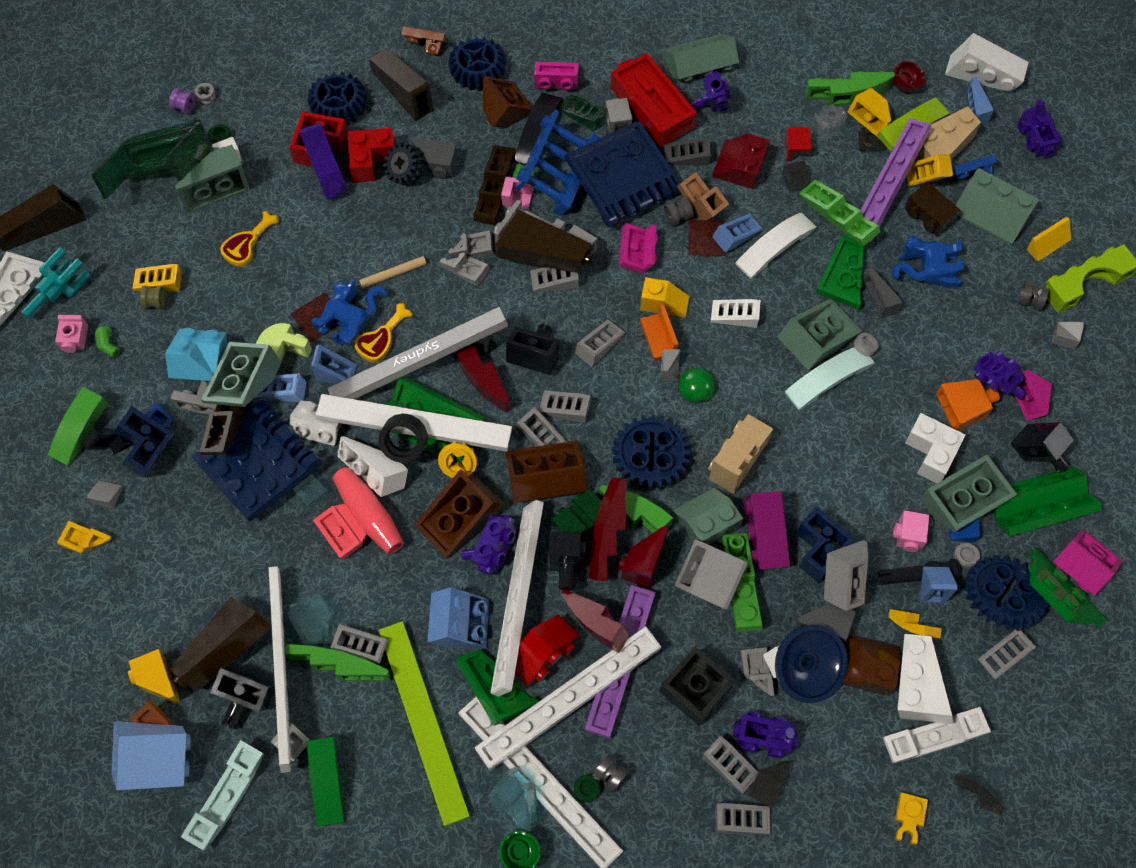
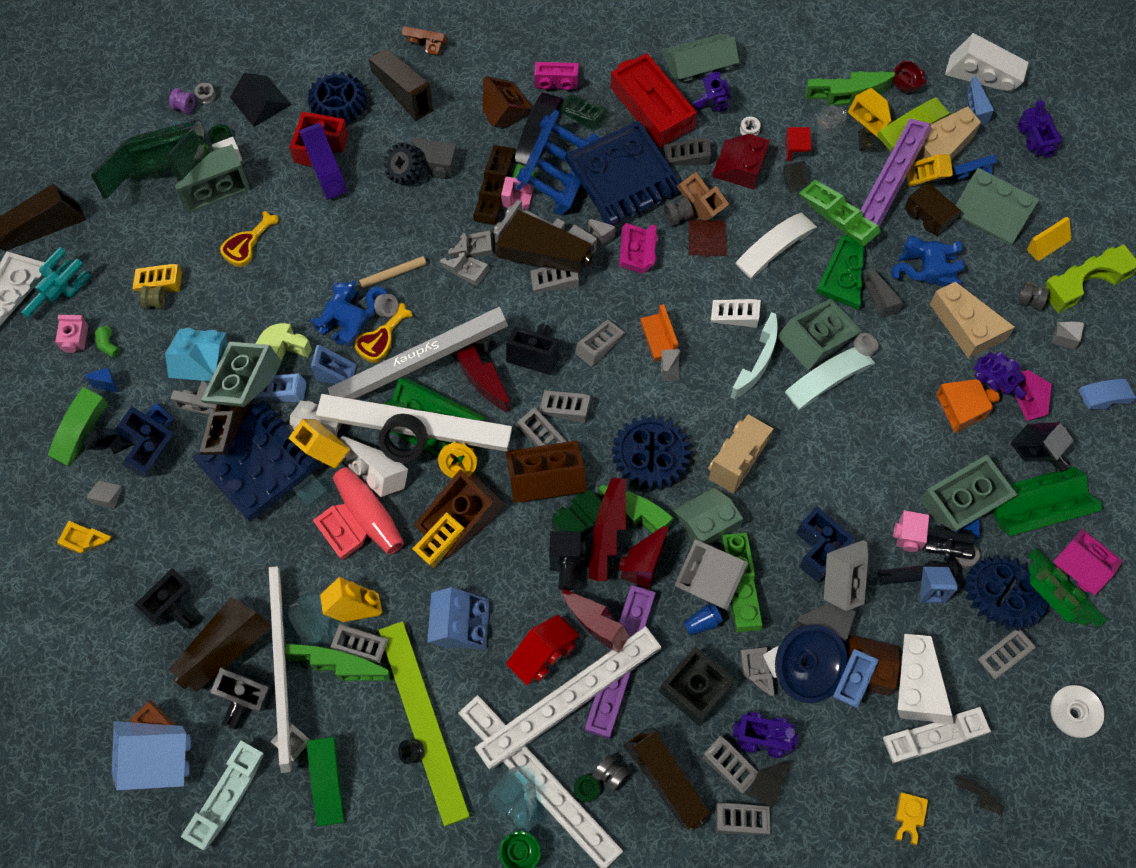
yellow slope [128,649,180,704] -> none
clear red piece [291,293,339,342] -> none
red brick [348,128,395,183] -> none
dark blue gear [448,36,506,91] -> none
green wing [456,649,539,726] -> none
dark purple brick [461,515,517,575] -> none
white tile [491,500,544,696] -> none
light grey brick [605,98,632,133] -> none
yellow slope [640,277,689,318] -> none
green hair [678,368,715,404] -> none
medium blue slope [713,213,763,252] -> none
magenta wedge [744,491,790,570] -> none
yellow slope [888,609,942,638] -> none
white brick [905,413,965,483] -> none
none -> blue slope [85,368,118,392]
none -> black brick [134,568,196,630]
none -> black slope [230,73,290,127]
none -> yellow slope [289,419,351,469]
none -> yellow slope [320,577,382,622]
none -> light grey tile [374,294,398,317]
none -> black bush [398,739,424,764]
none -> yellow slope [412,512,465,568]
none -> light grey slope [588,219,616,247]
none -> dark brown slope [623,730,710,830]
none -> blue cone [683,604,723,636]
none -> light aqua slope [731,312,777,399]
none -> white bush [740,117,760,136]
none -> medium blue slope [833,649,879,708]
none -> black hips [926,525,975,562]
none -> tan wedge [930,282,1015,359]
none -> white dish [1050,685,1104,738]
none -> medium blue slope [1079,379,1136,409]

